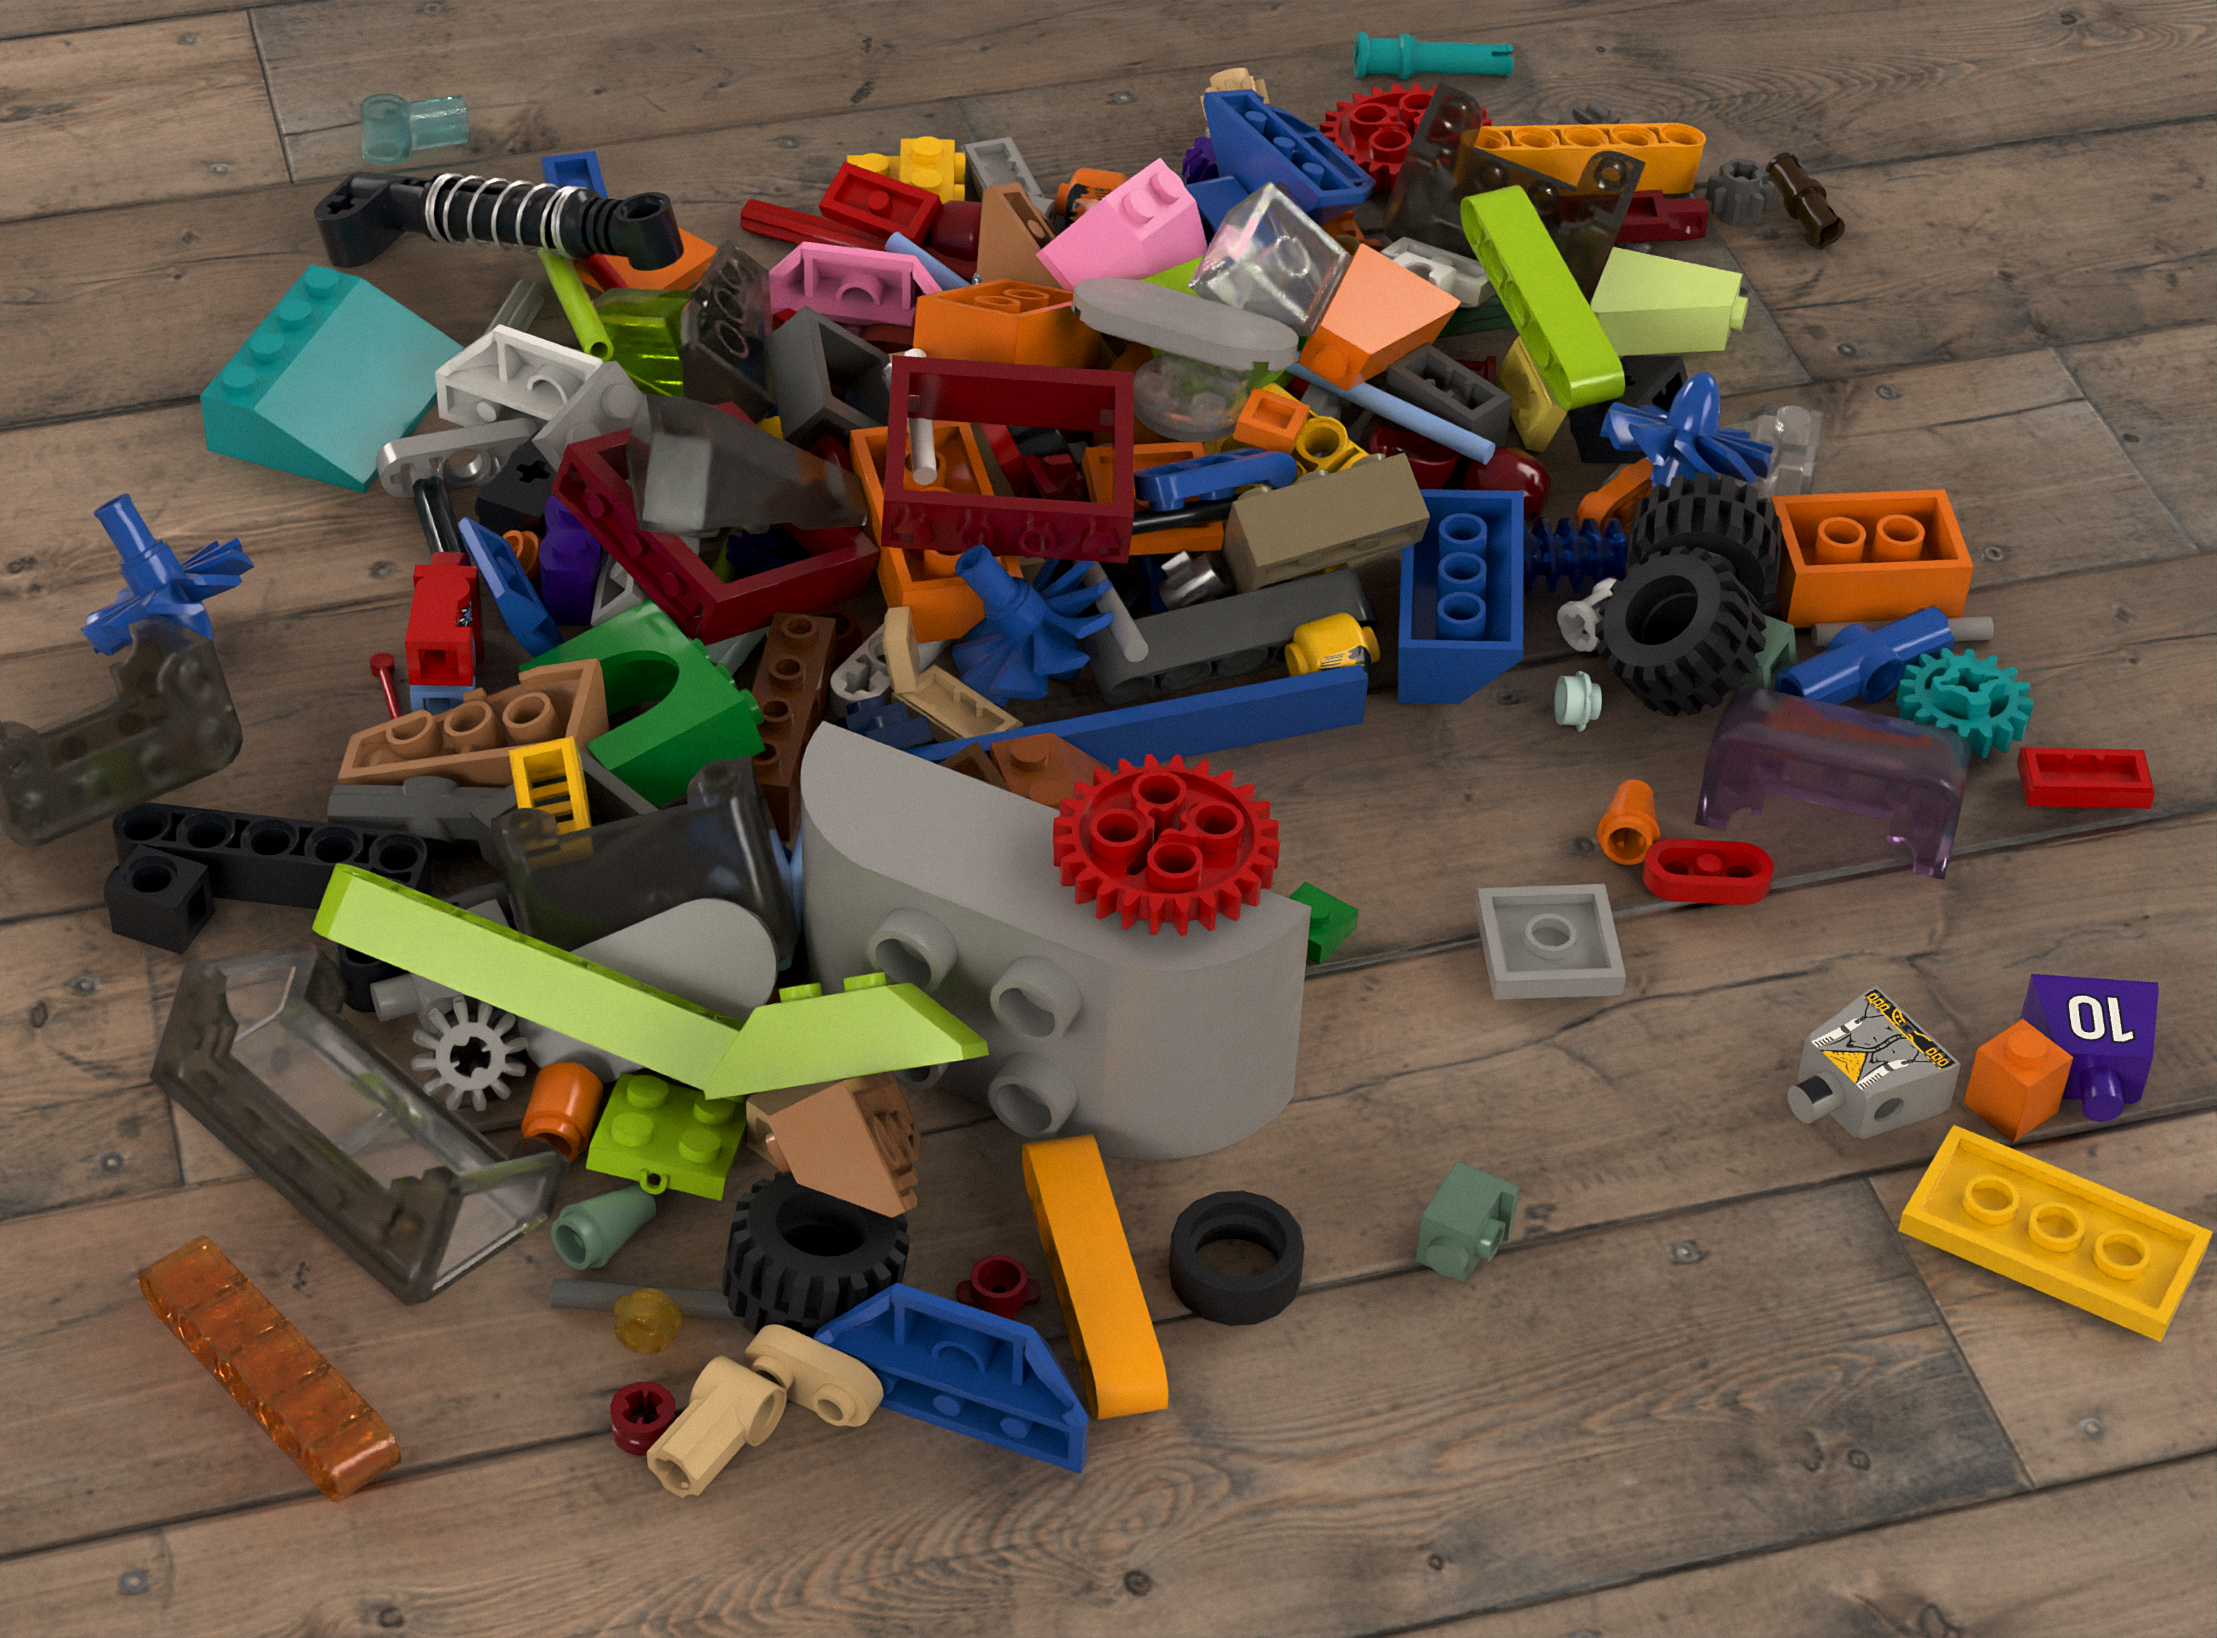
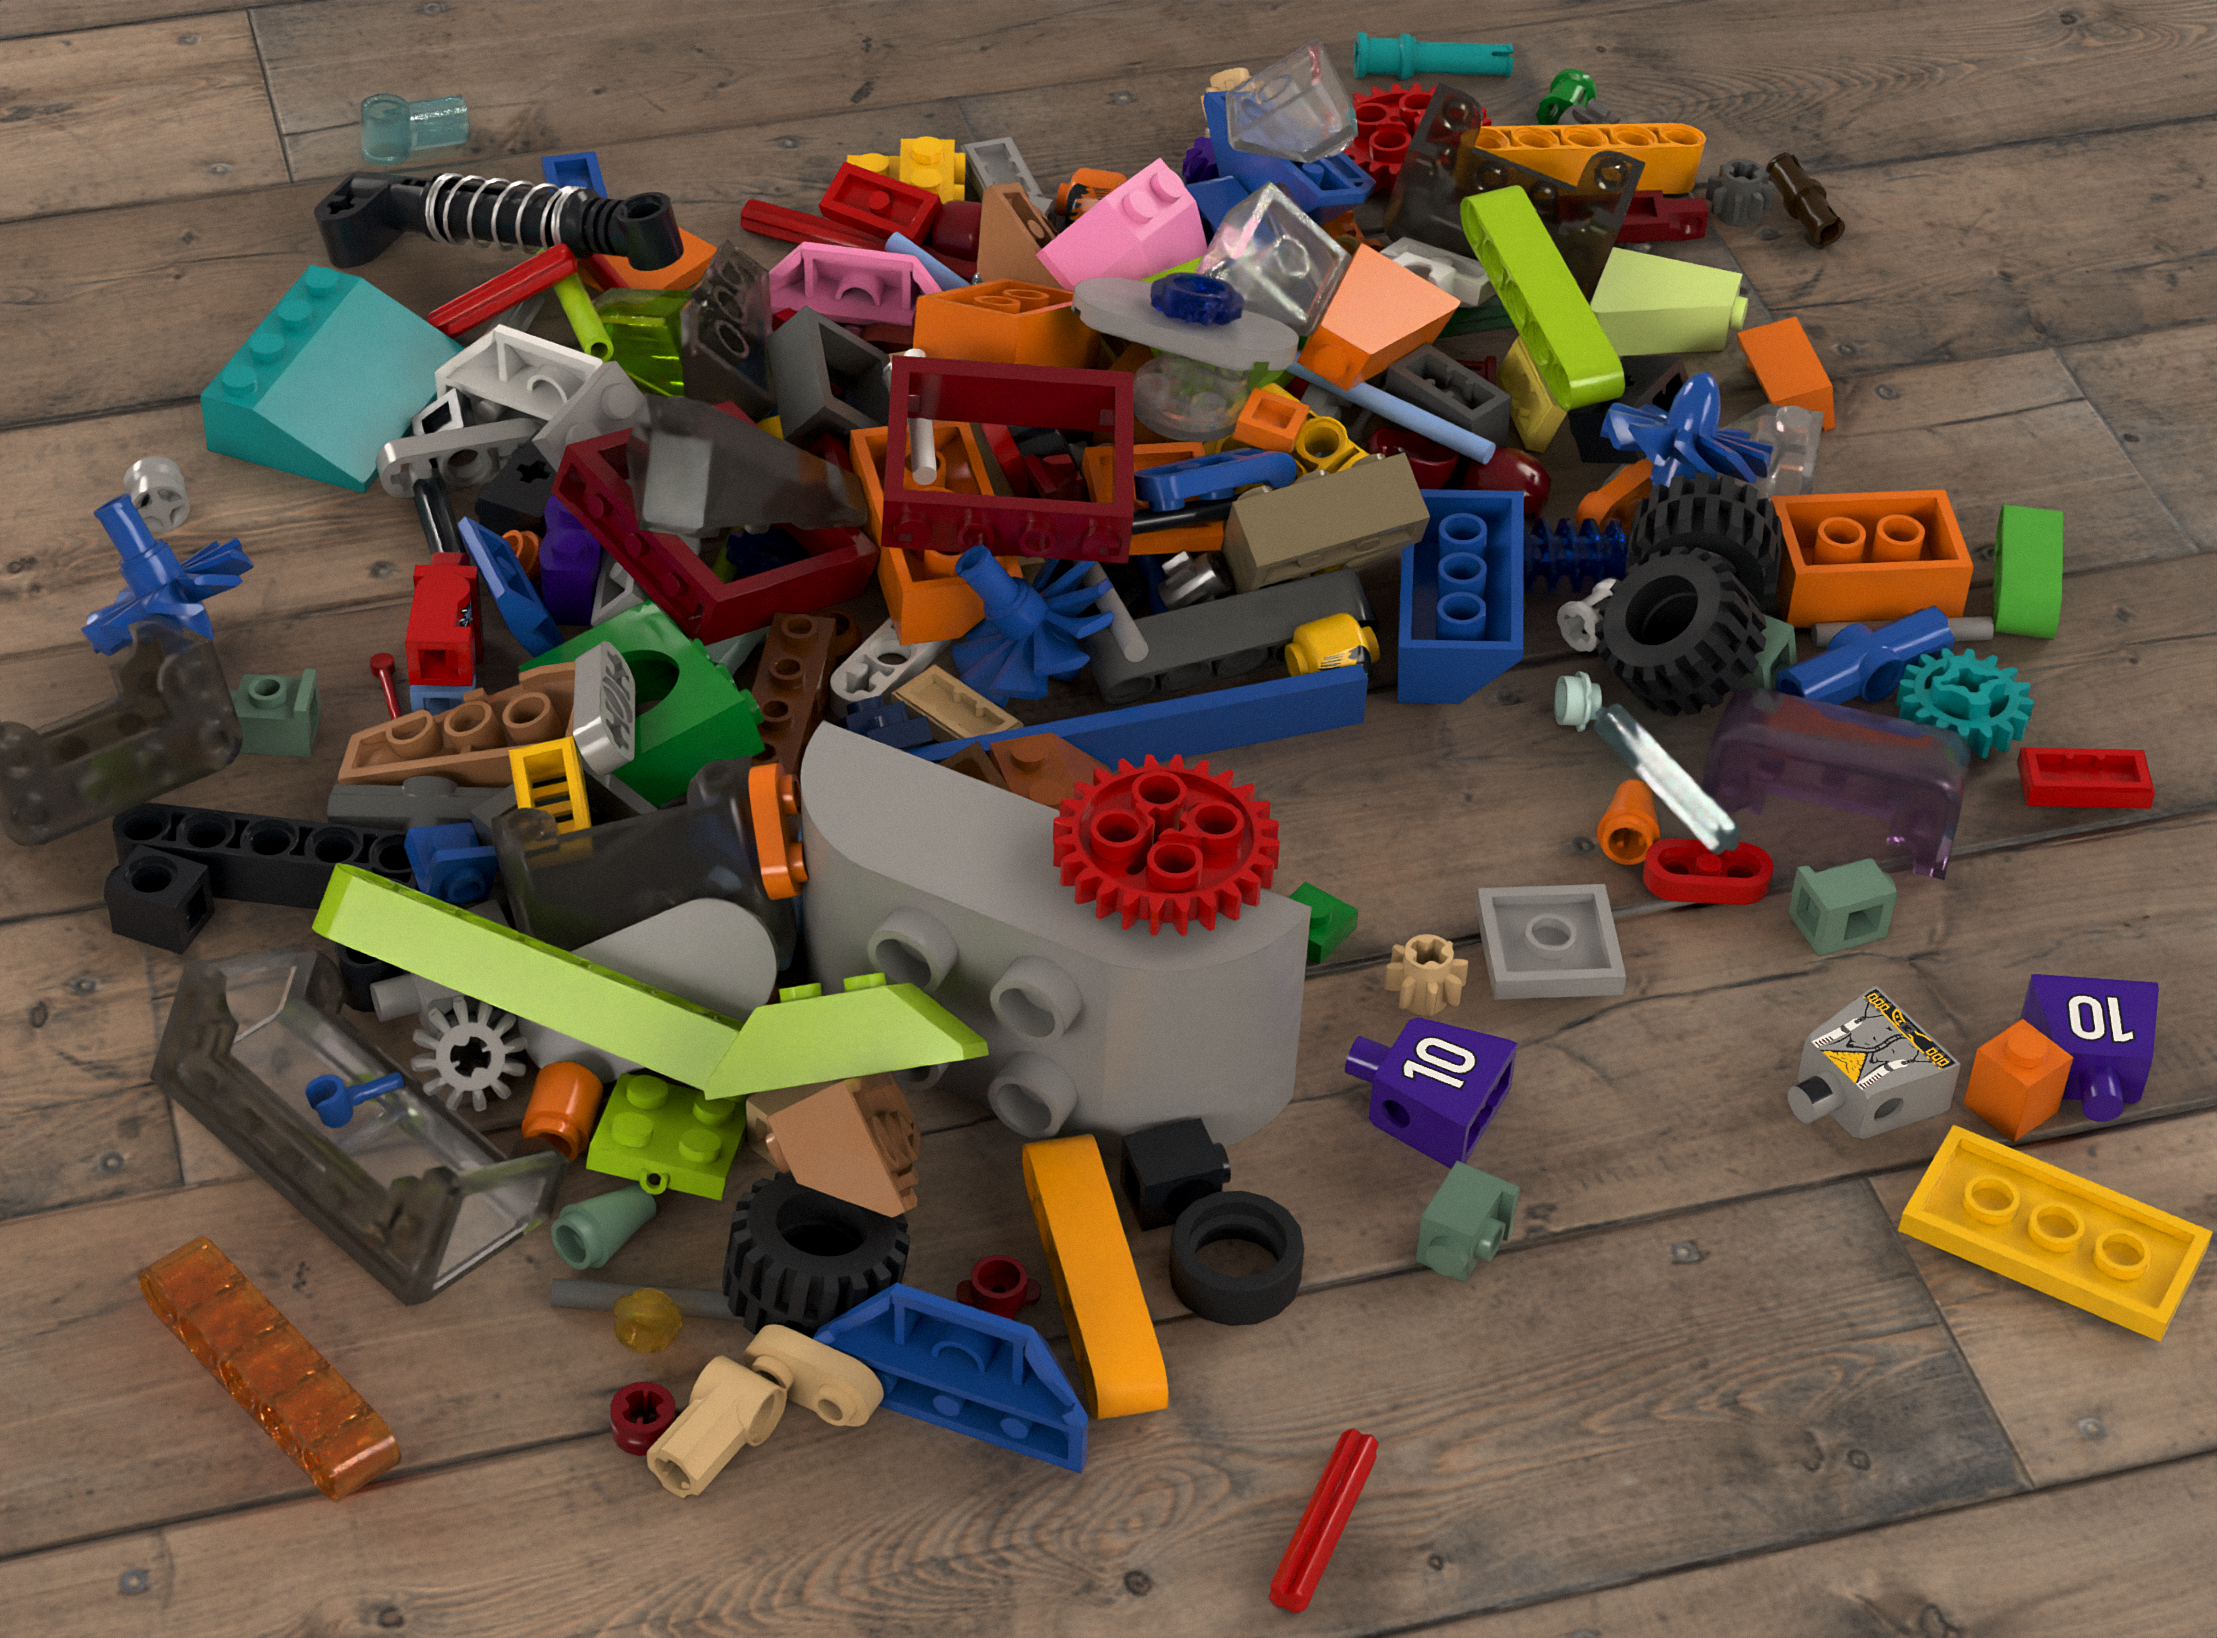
tan tile [882,606,920,694] -> none
none -> light grey wheel [123,456,191,533]
none -> sand green brick [222,668,322,757]
none -> blue hand [305,1072,404,1128]
none -> blue bracket [404,822,500,903]
none -> black plate [411,387,476,468]
none -> red axle [427,243,578,339]
none -> light grey beam [573,641,635,776]
none -> orange plate [749,762,809,900]
none -> black brick [1120,1118,1231,1232]
none -> clear blue gear [1150,272,1245,326]
none -> clear slope [1225,37,1358,164]
none -> red axle [1269,1428,1378,1613]
none -> dark purple torso [1345,1017,1518,1169]
none -> tan gear [1384,934,1468,1016]
none -> green bush [1536,69,1597,125]
none -> clear light blue axle [1594,704,1741,855]
none -> orange hinge [1737,317,1835,435]
none -> sand green brick [1788,858,1897,956]
none -> bright green beam [1992,503,2063,640]

